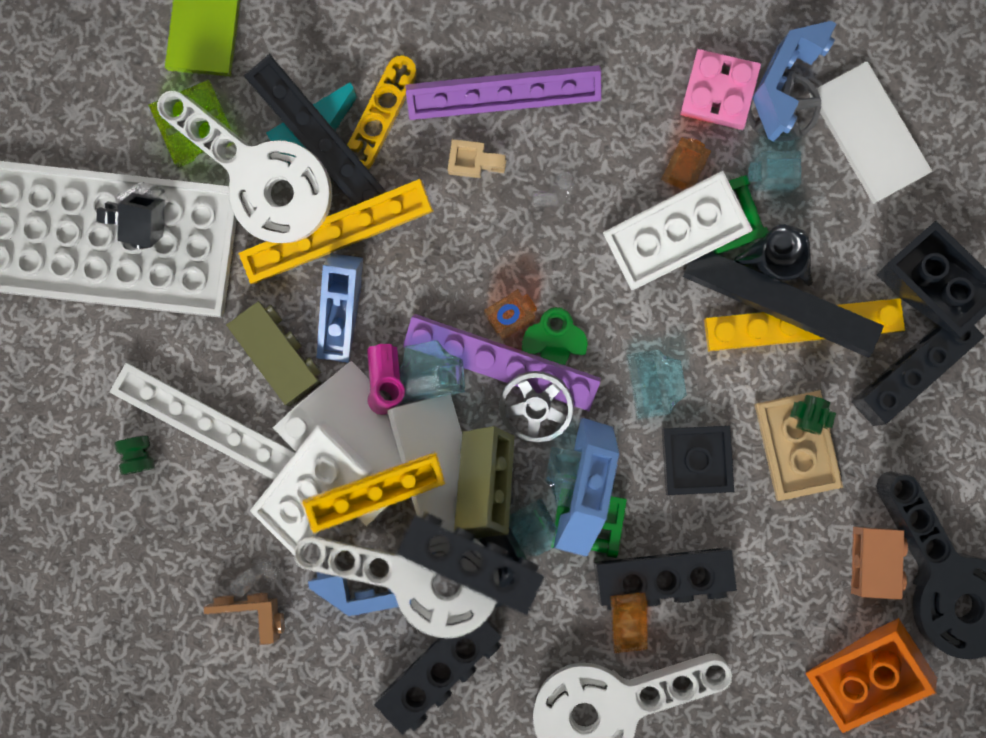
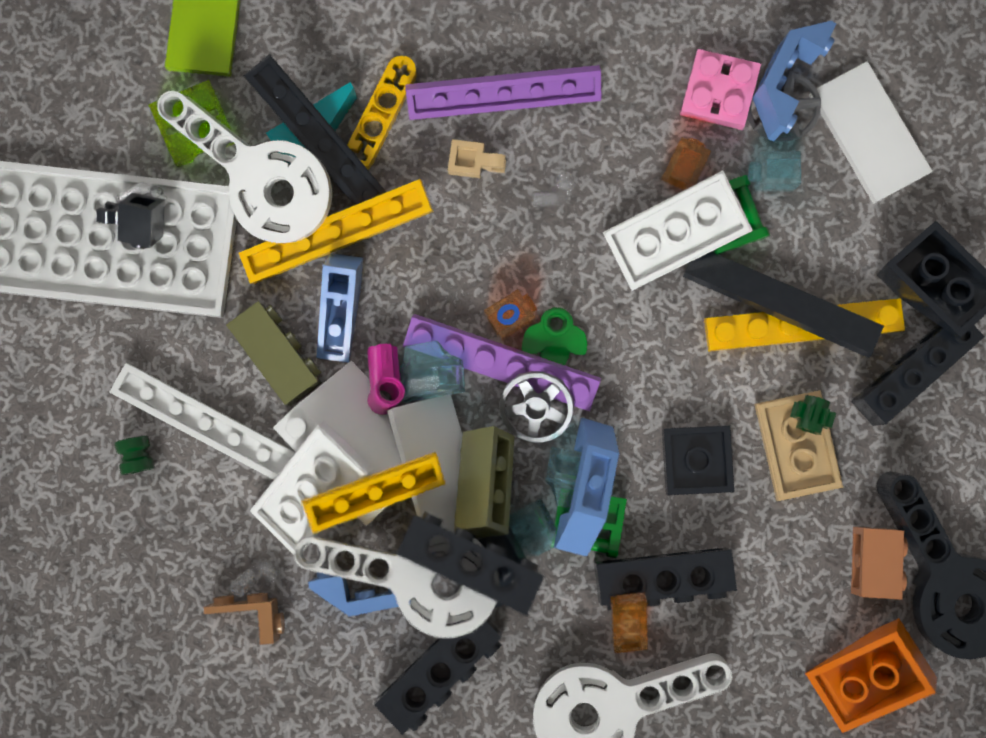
clear light blue slope [626,350,687,420] -> none
black piece [735,224,813,286] -> none

